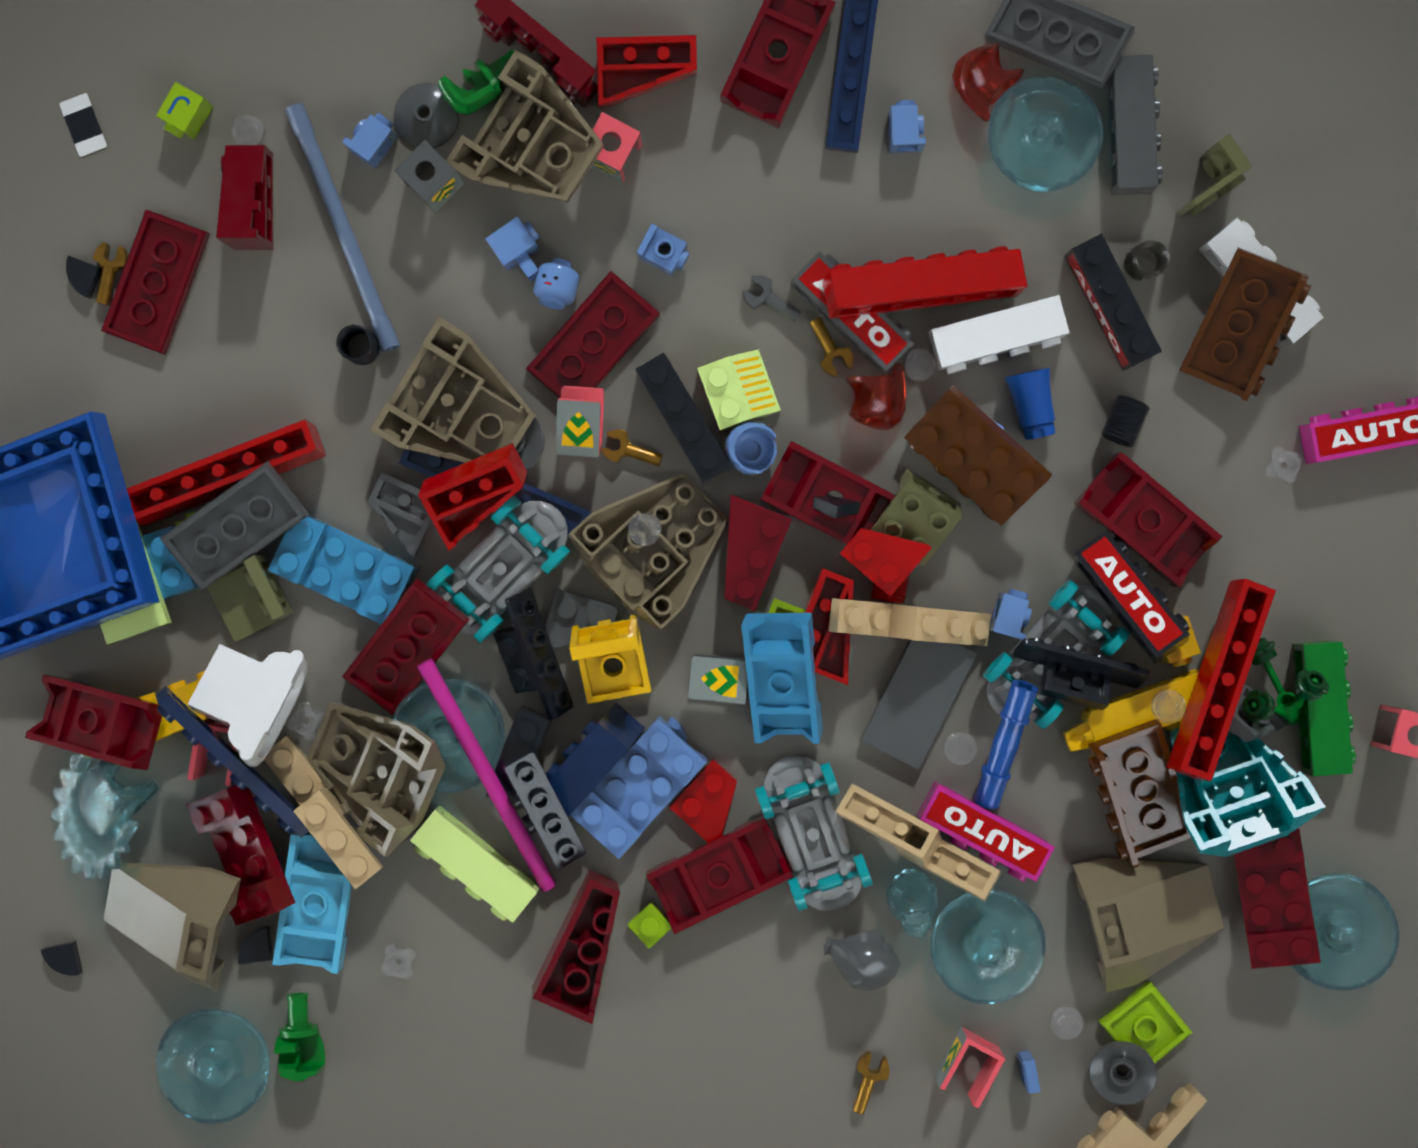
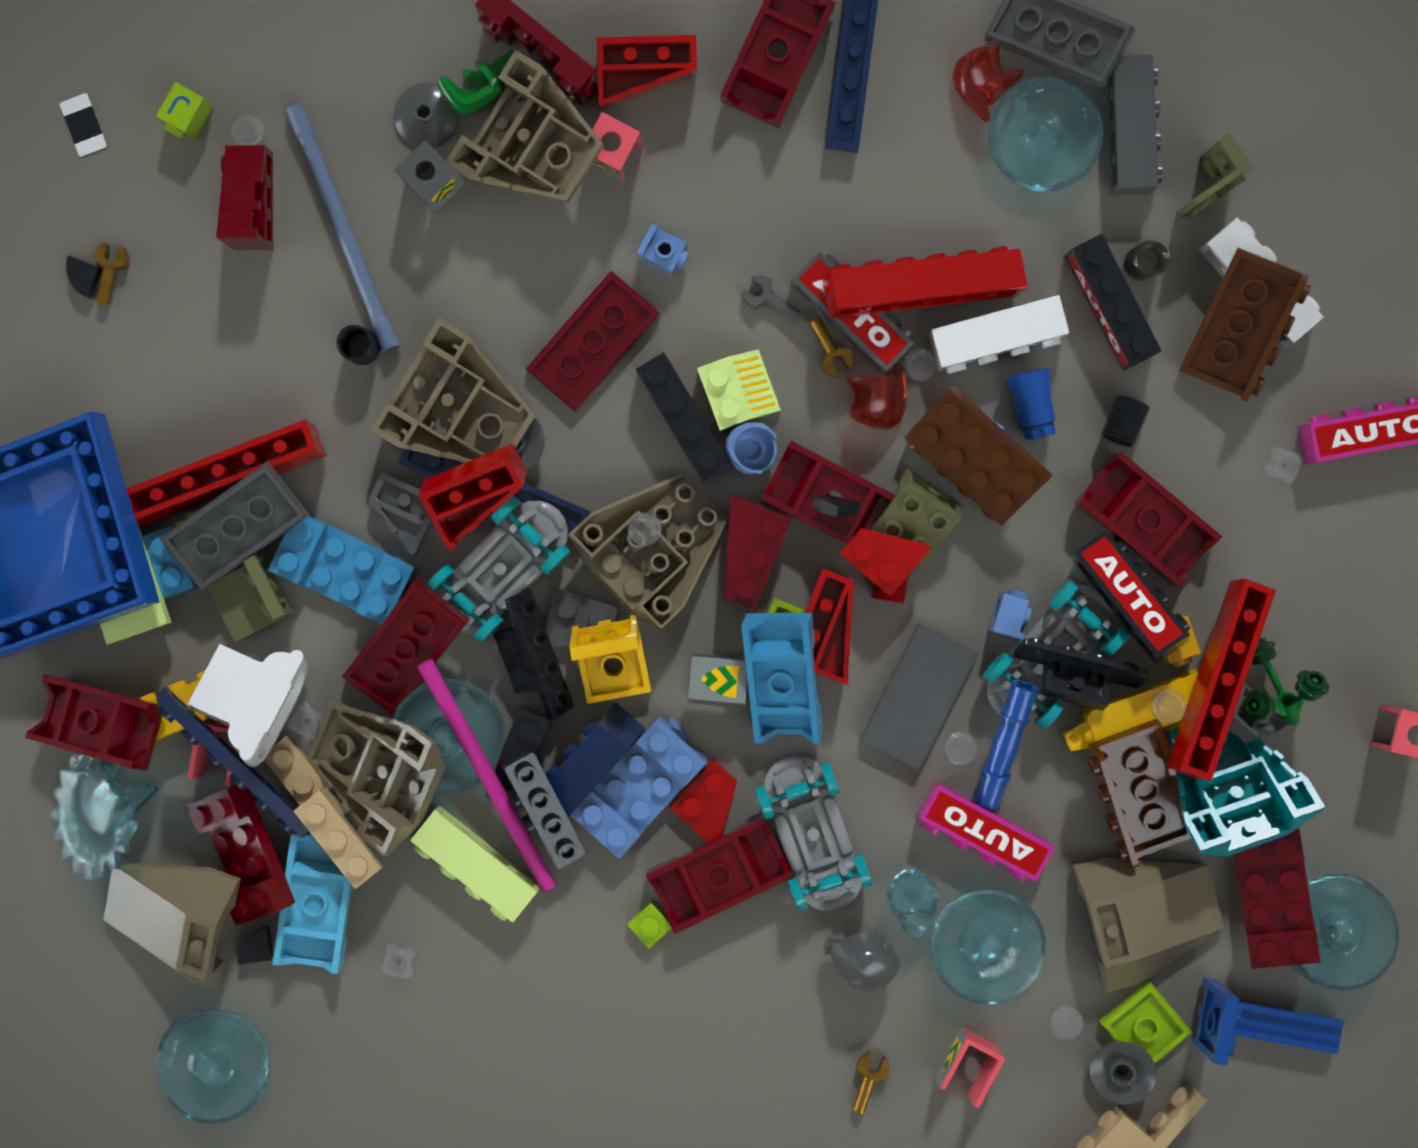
black tile [40,941,83,976] -> none
dark red tile [101,209,210,355] -> none
green piece [274,992,325,1082] -> none
medium blue brick [342,112,398,169] -> none
medium blue brick [485,216,540,282] -> none
dark red wedge [532,870,620,1024] -> none
medium blue head [533,258,580,310] -> none
piece [556,386,604,457] -> none
pearl gold bar [601,429,663,467] -> none
tan bracket [829,598,991,646] -> none
tan bracket [836,784,1001,902] -> none
medium blue brick [888,100,926,153] -> none
medium blue tile [1017,1050,1041,1094] -> none
green brick [1292,640,1356,777] -> none
none -> blue bracket [1192,977,1344,1066]

